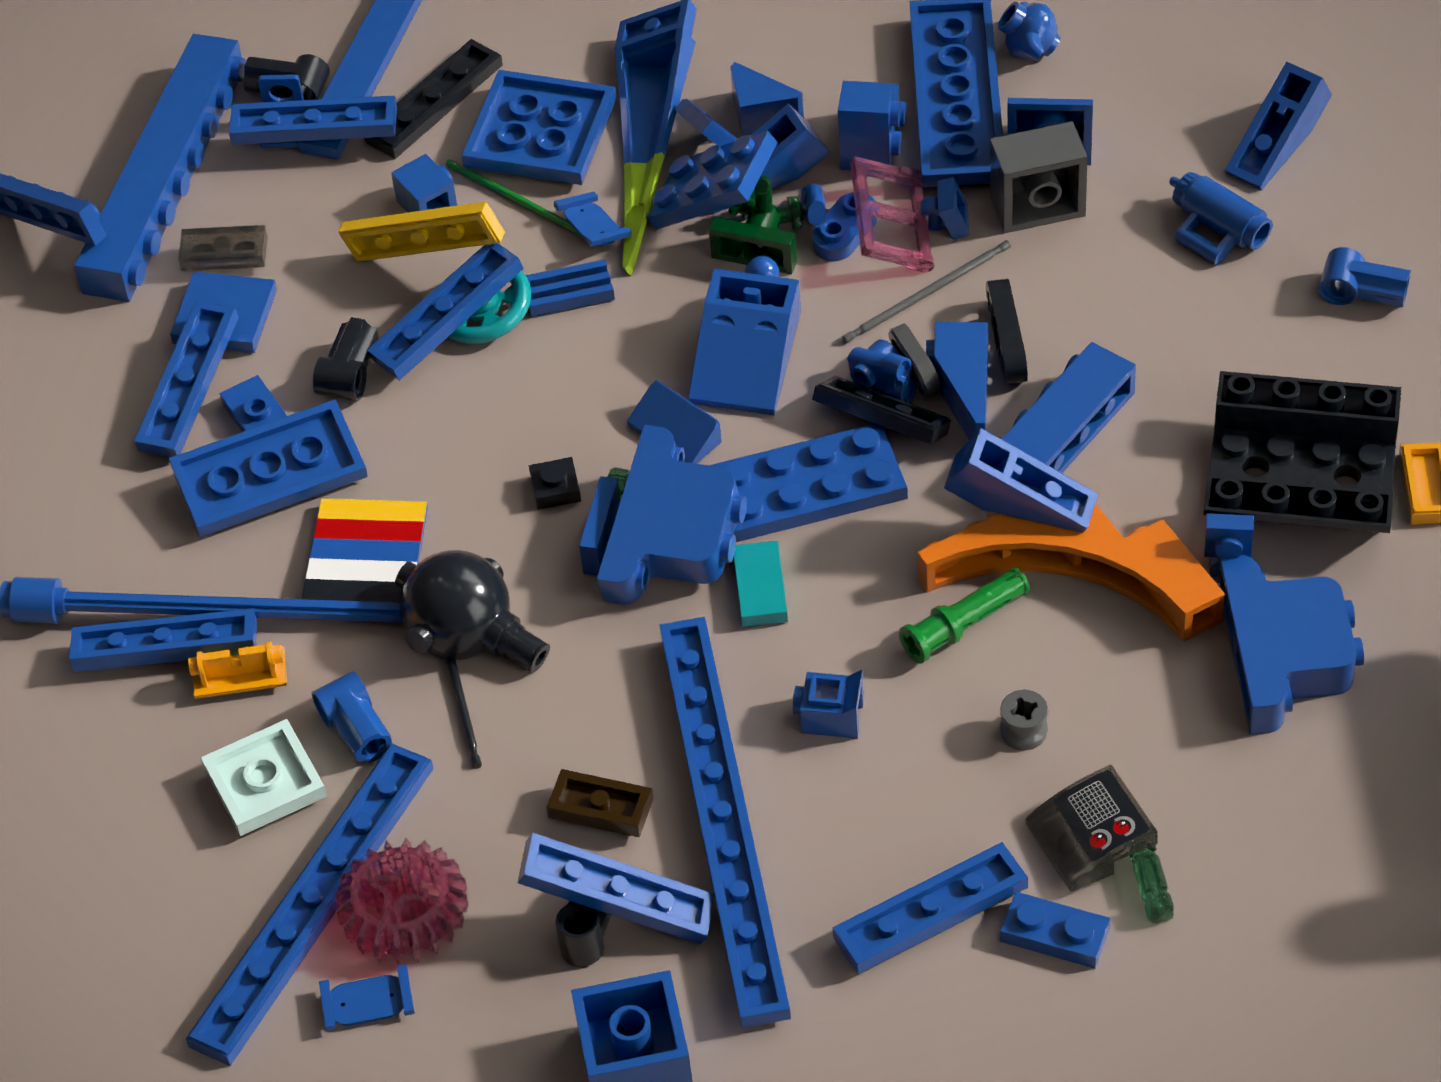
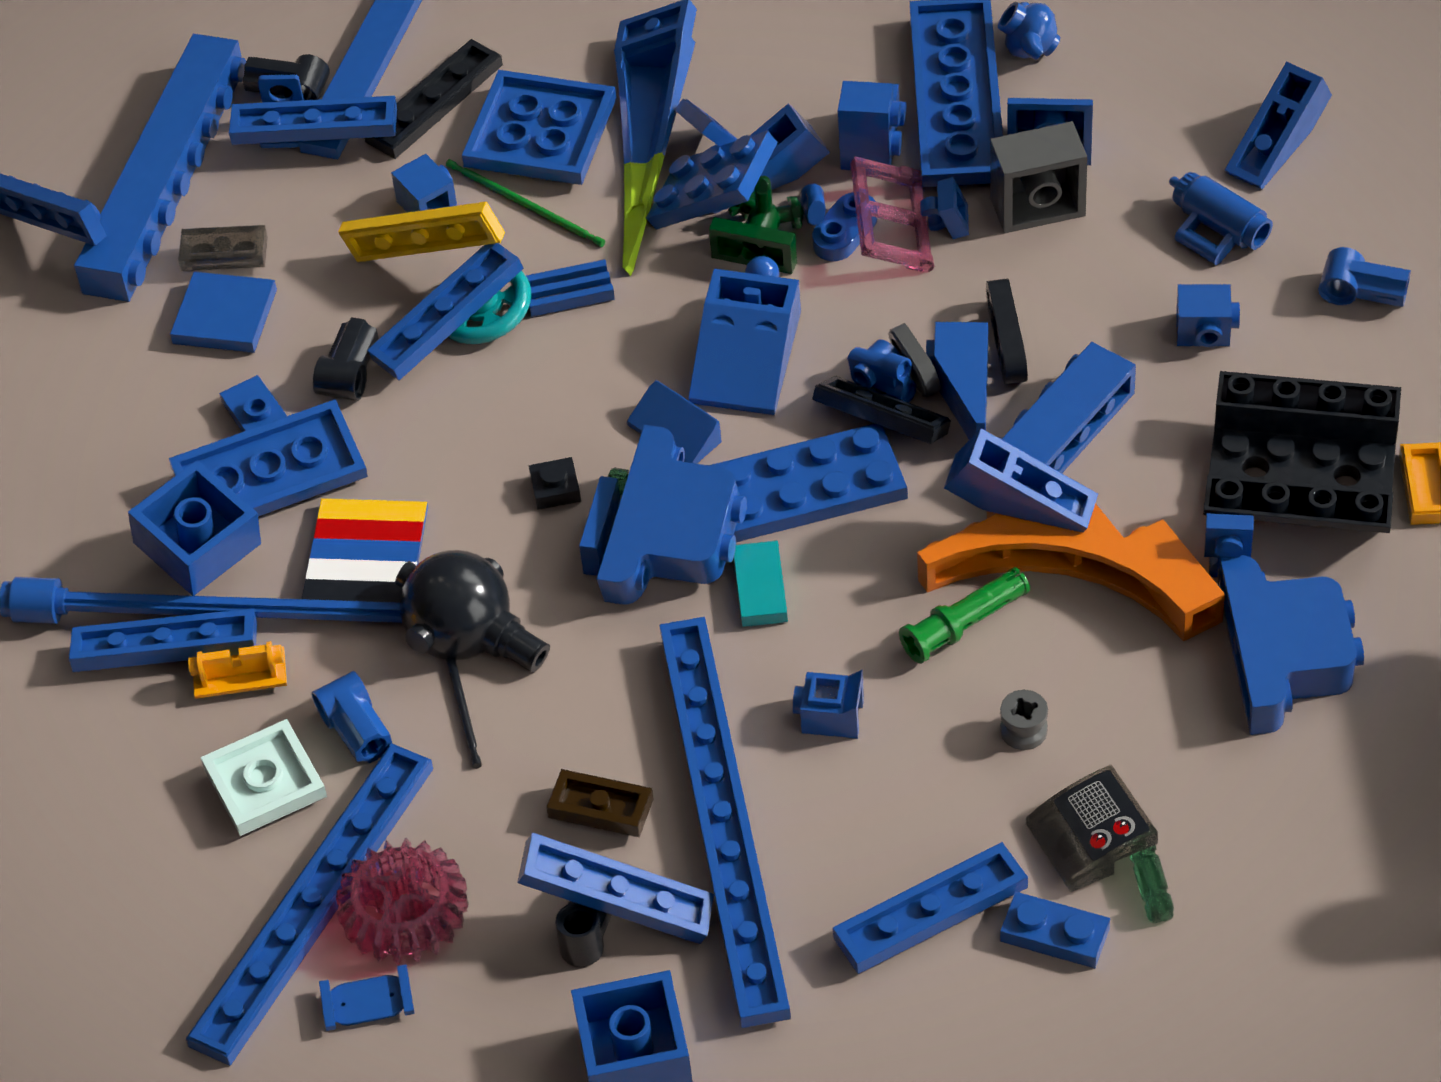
blue plate [134,300,239,457] -> none
blue piece [554,191,631,247] -> none
blue slope [730,62,804,136] -> none
dark grey piece [842,240,1011,343] -> none
none -> blue brick [128,460,261,596]
none -> blue brick [1176,284,1240,347]

